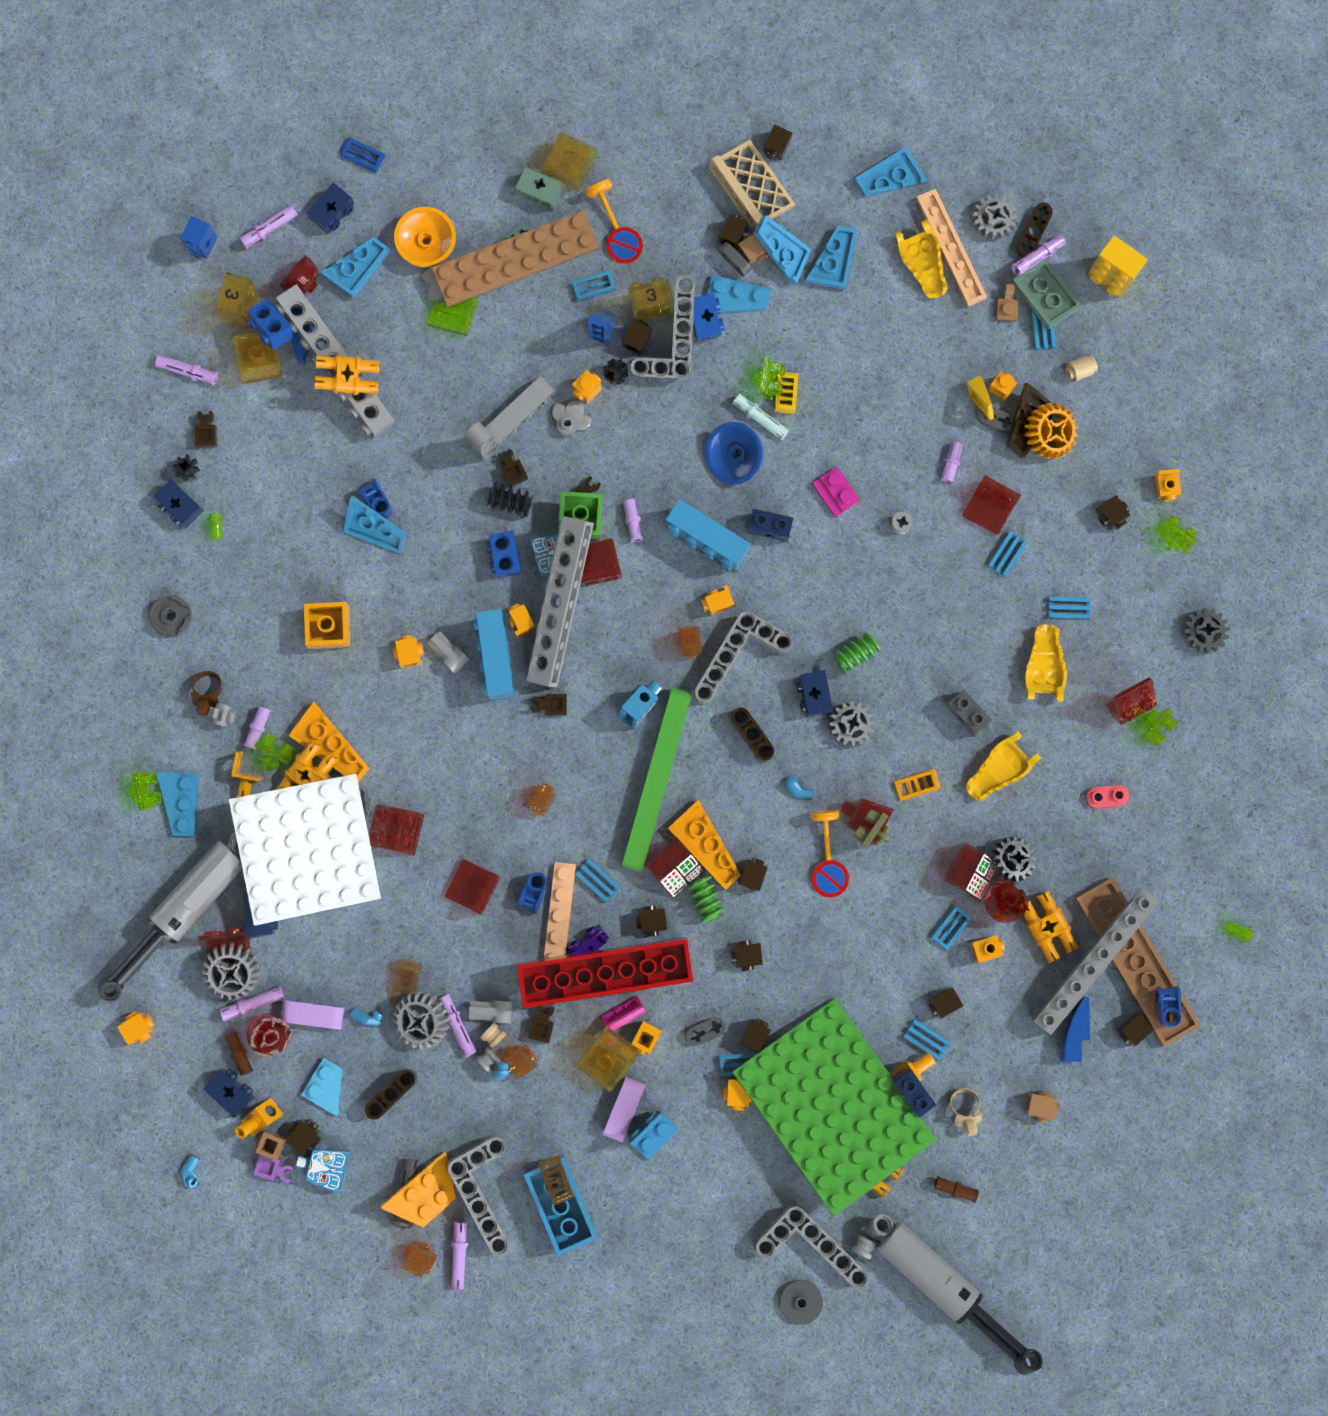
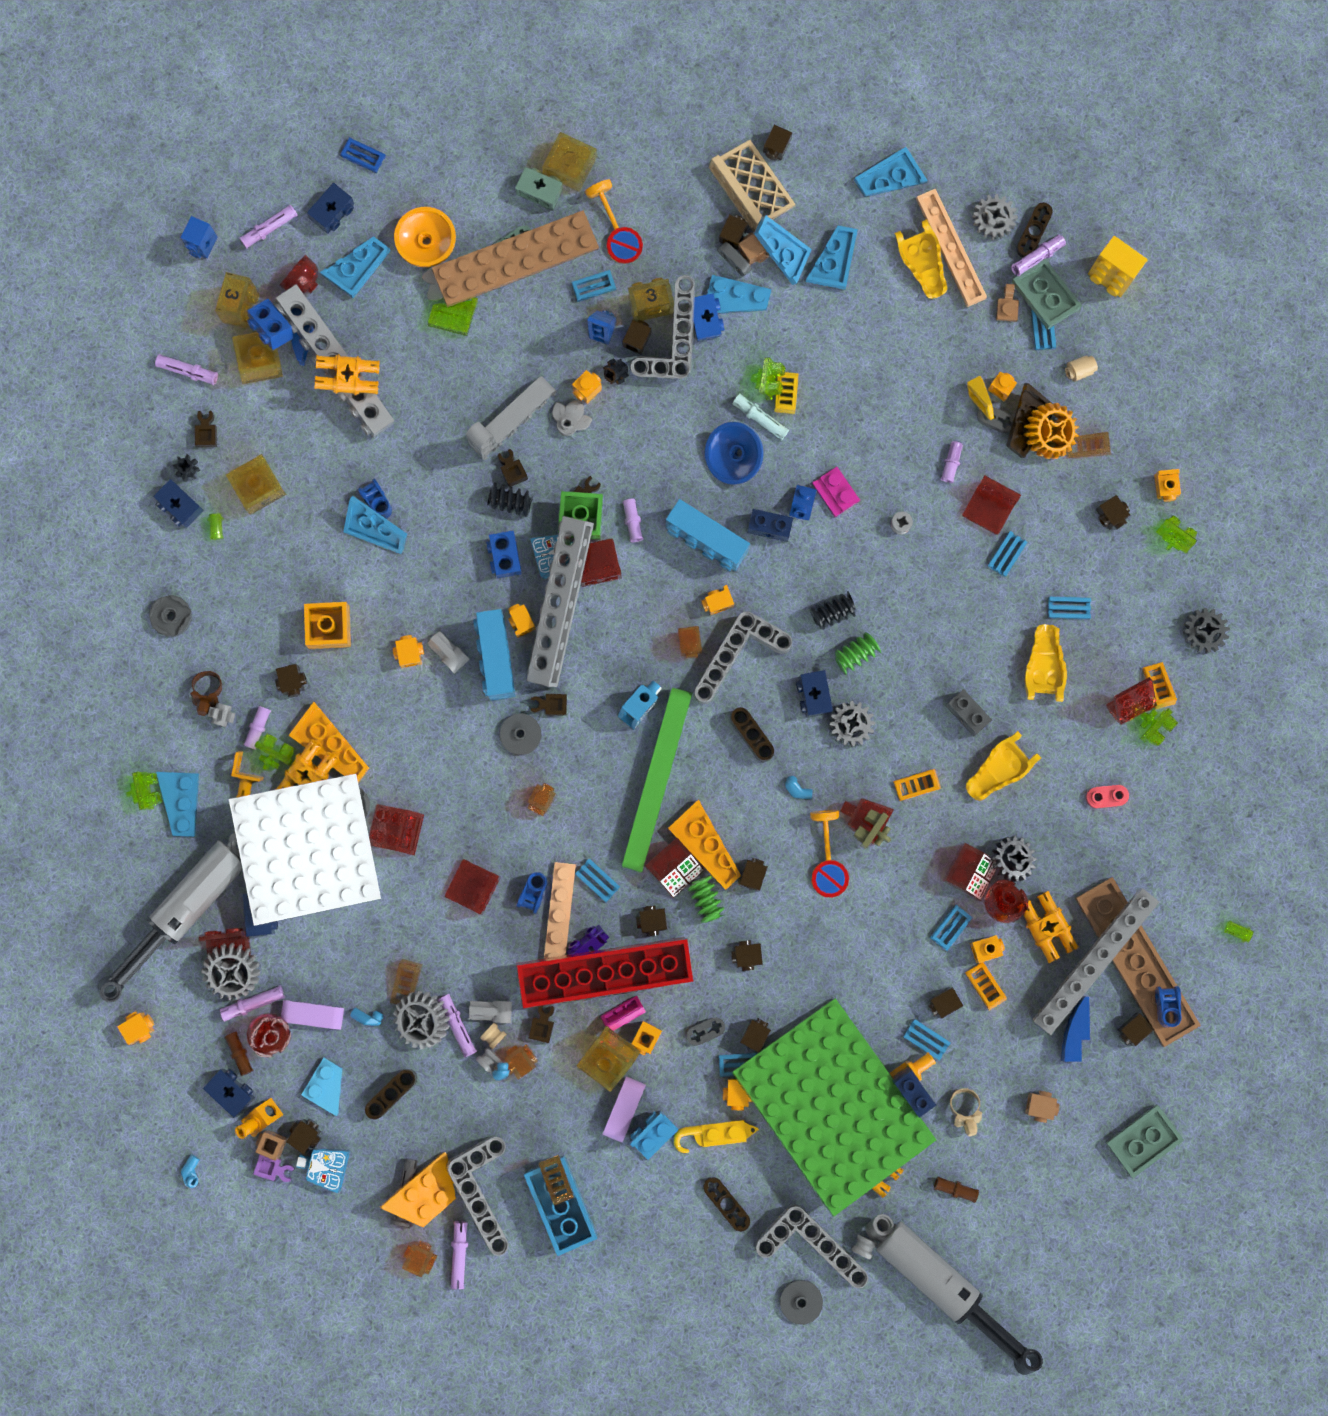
none -> clear yellow brick [226,454,287,515]
none -> dark brown brick [275,664,307,698]
none -> dark grey plate [500,713,542,755]
none -> yellow plate [673,1120,759,1153]
none -> dark brown beam [703,1177,750,1232]
none -> blue bracket [789,485,817,521]
none -> black piece [809,591,856,630]
none -> light orange slope [965,962,1007,1010]
none -> clear orange slope [1068,432,1112,458]
none -> sand green plate [1105,1104,1184,1178]
none -> light orange slope [1142,662,1177,710]

